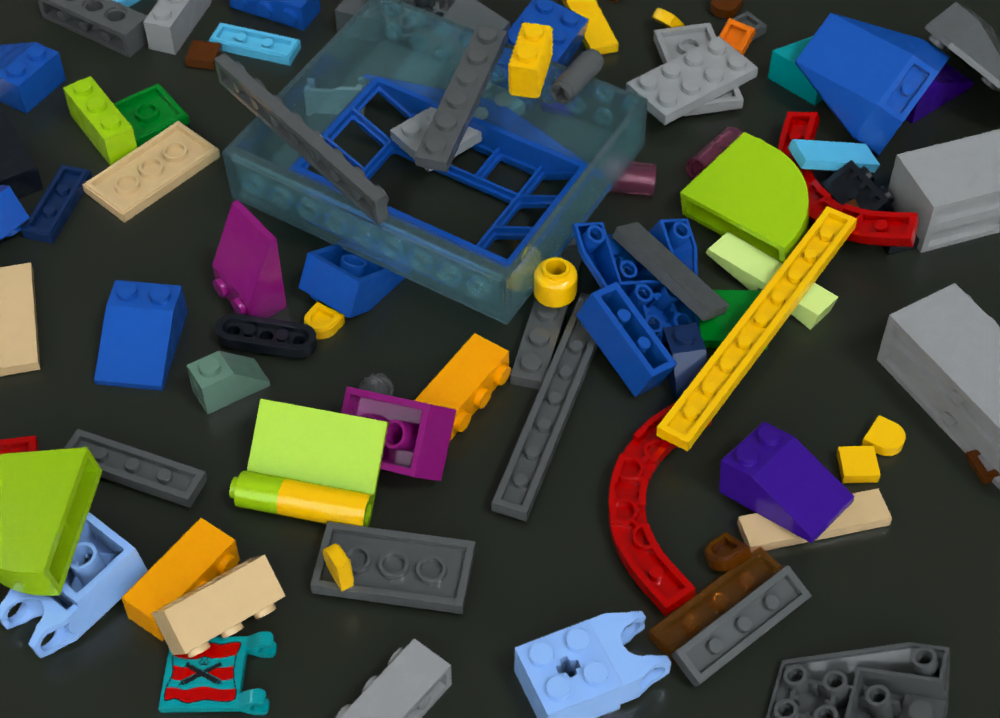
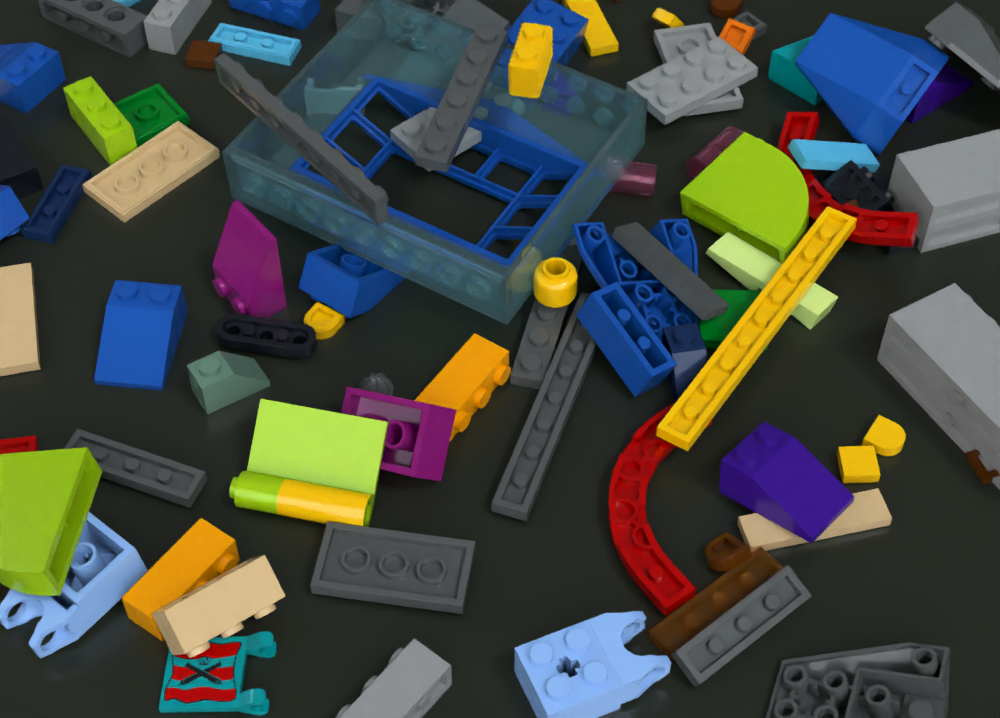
yellow tile [322,543,354,591] -> none
dark grey piece [550,48,604,104] -> none

